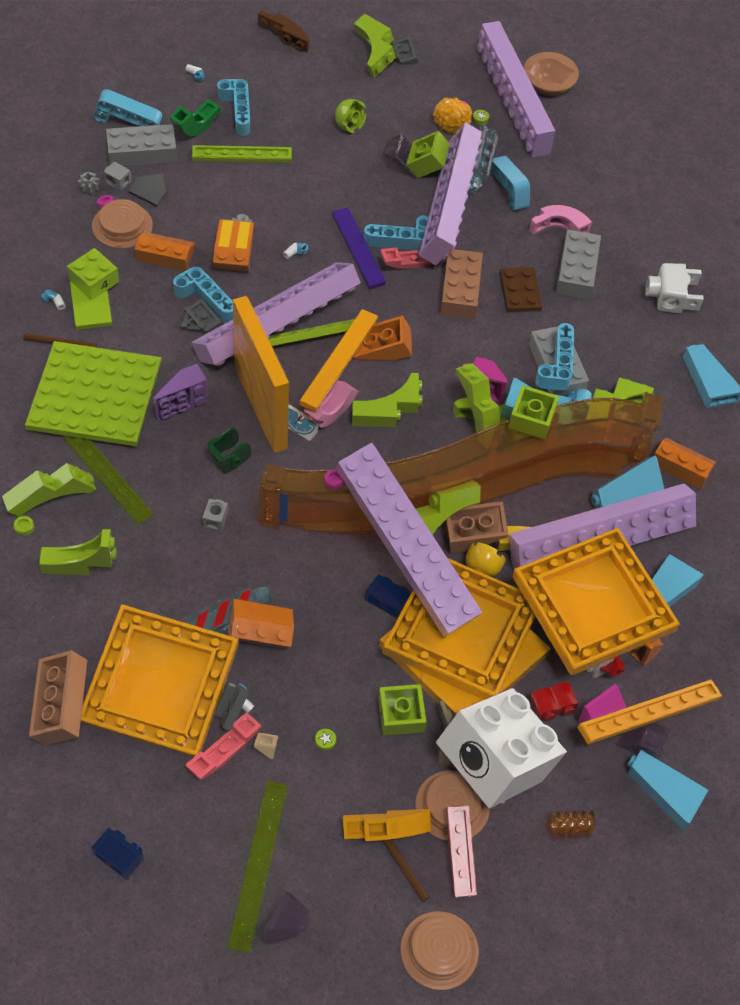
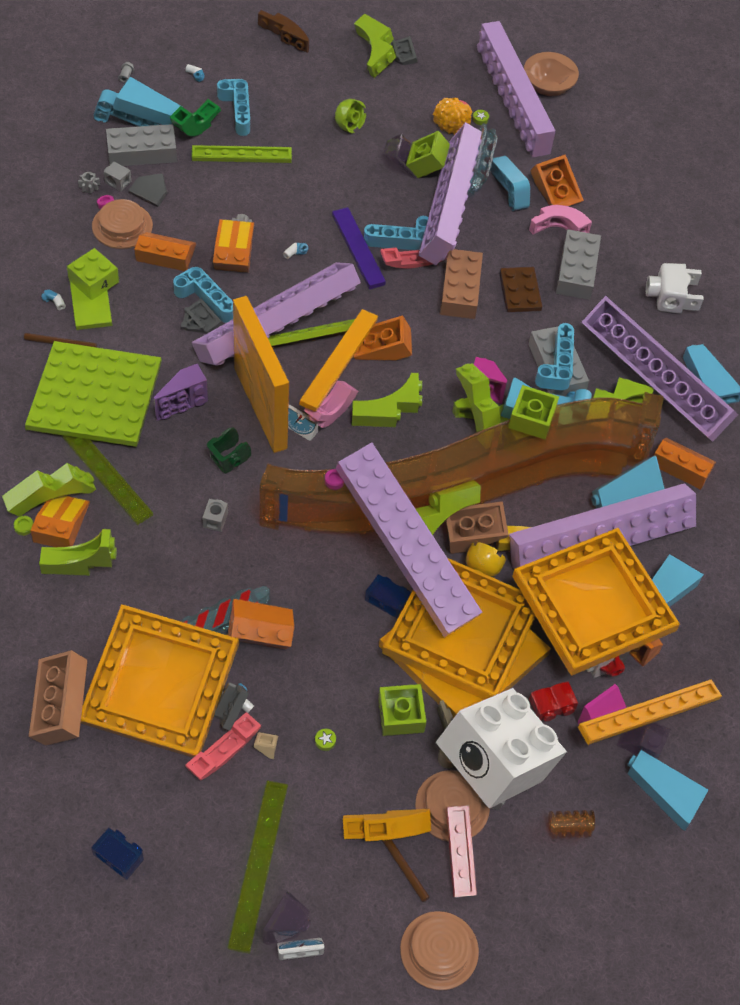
none -> orange slope [30,495,90,547]
none -> medium azure slope [112,77,181,126]
none -> light grey pin [118,62,134,83]
none -> white slope [277,938,324,960]
none -> orange slope [530,154,584,206]
none -> lavender brick [582,296,738,442]

